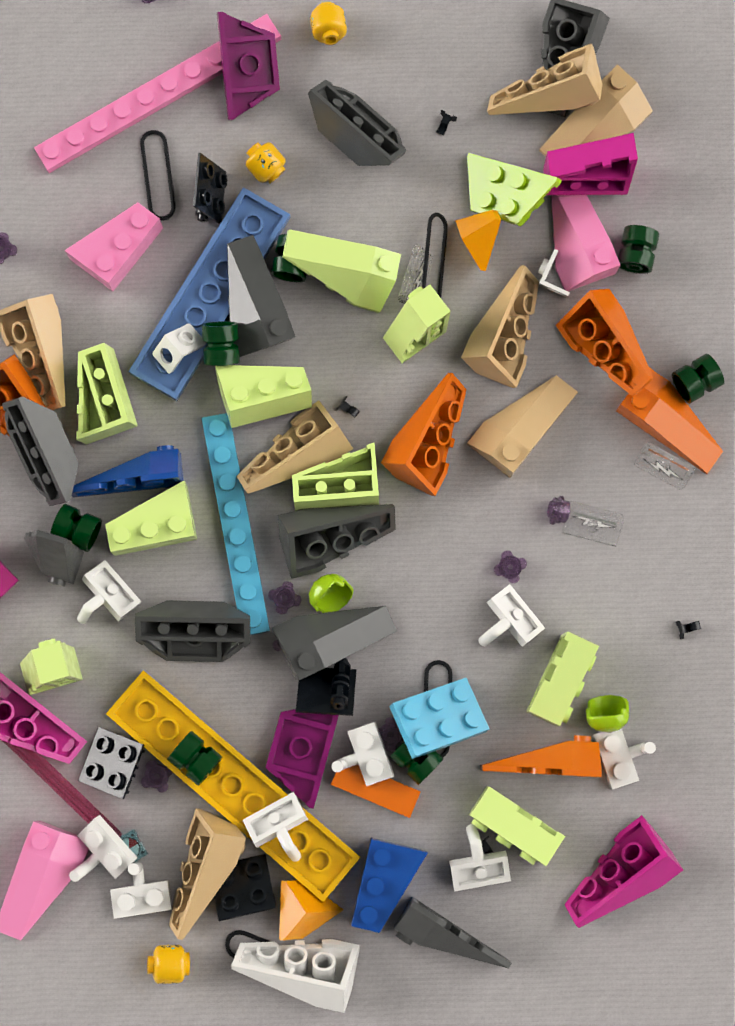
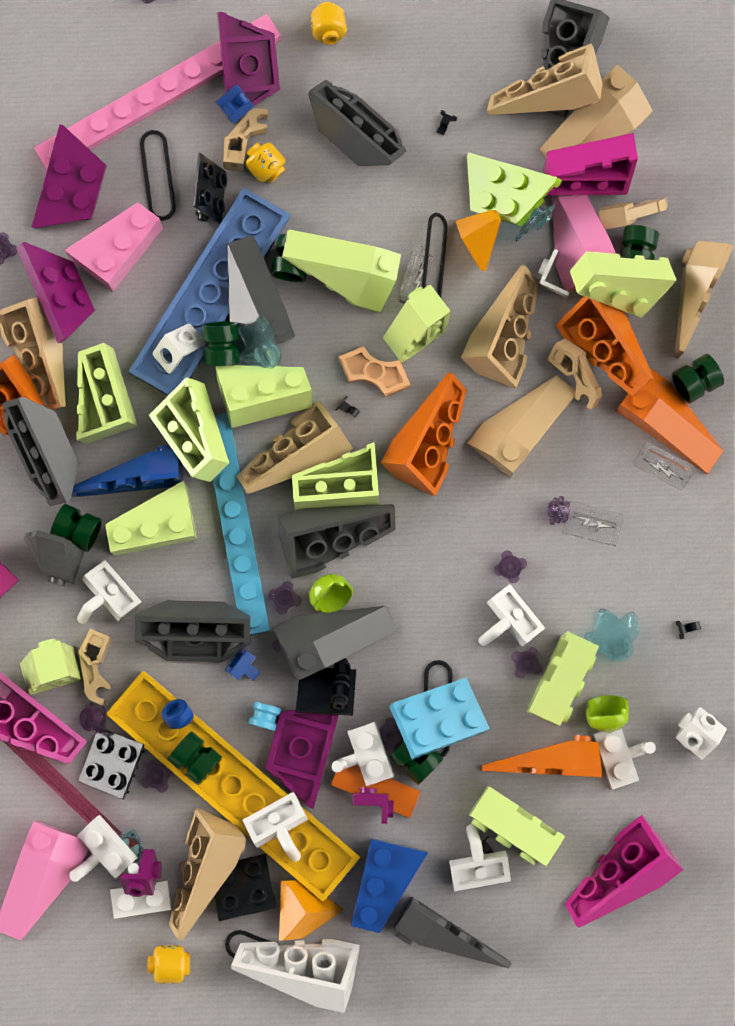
none -> magenta wing [16,242,95,343]
none -> magenta wing [32,124,107,229]
none -> tan piece [78,629,112,705]
none -> clear purple plate [80,703,106,734]
none -> magenta bracket [120,849,162,897]
none -> yellowish green wedge [149,377,229,482]
none -> blue tile [161,699,194,729]
none -> blue tile [215,84,254,124]
none -> tan piece [223,108,268,171]
none -> blue tile [225,648,260,681]
none -> clear light blue plate [238,317,281,369]
none -> medium azure wheel [248,701,281,731]
none -> light nougat tile [338,346,411,398]
none -> magenta bracket [353,787,394,824]
none -> clear purple plate [511,647,542,679]
none -> clear light blue plate [515,204,555,242]
none -> tan piece [547,338,602,410]
none -> yellowish green wedge [570,251,677,318]
none -> clear light blue plate [585,609,640,662]
none -> tan piece [599,196,668,229]
none -> tan wedge [674,241,734,358]
none -> white brick [675,707,727,760]

